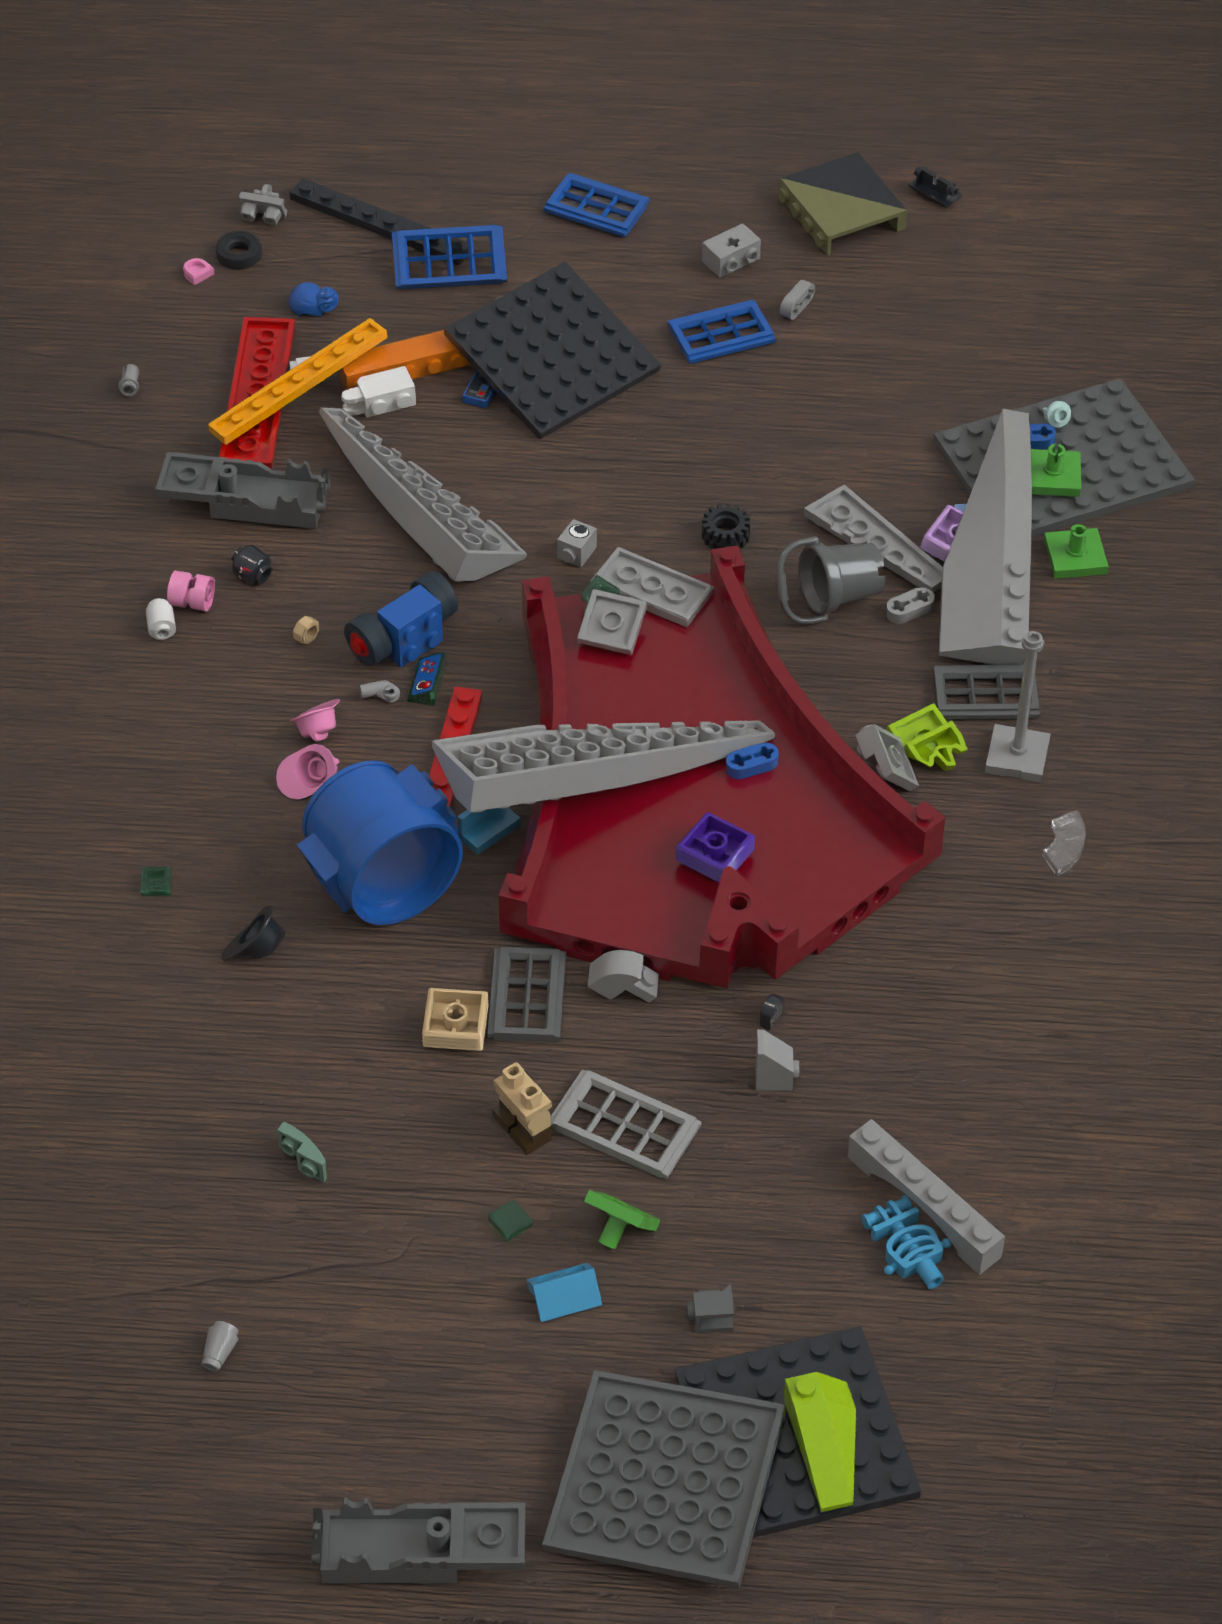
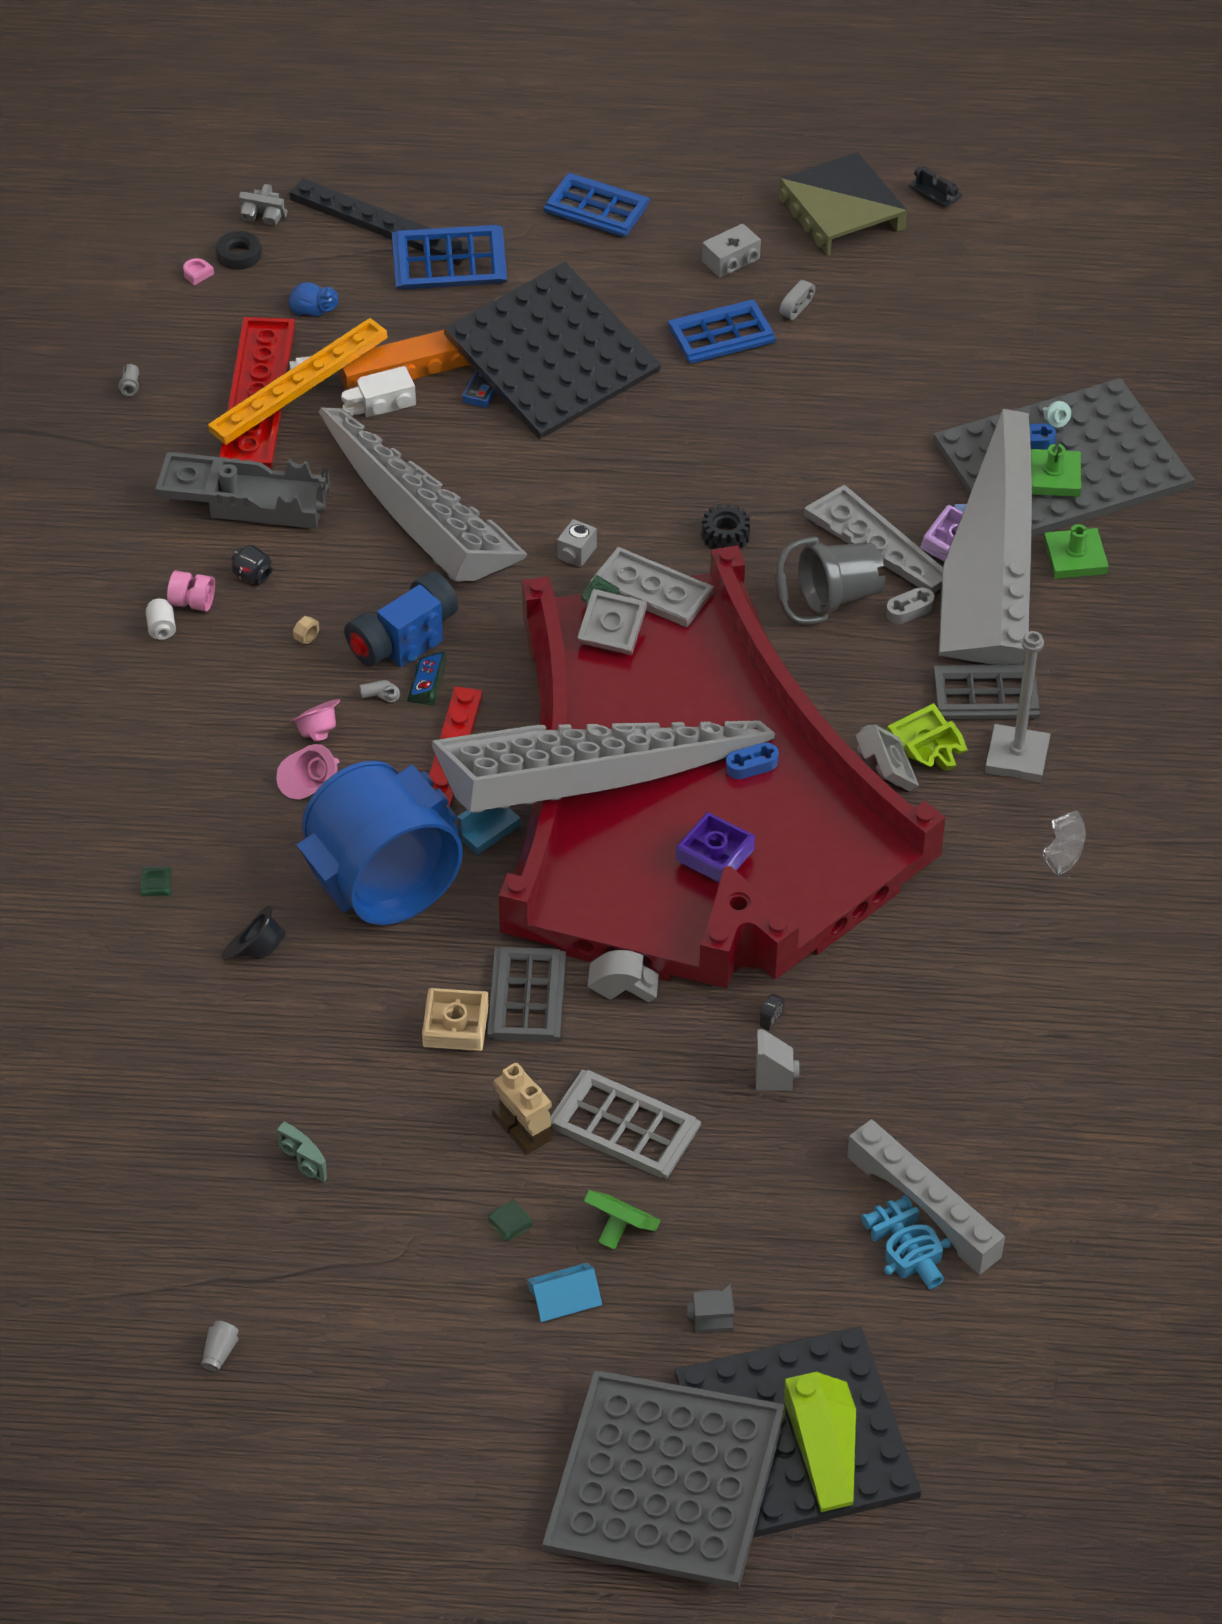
dark grey piece [311,1498,525,1583] -> none

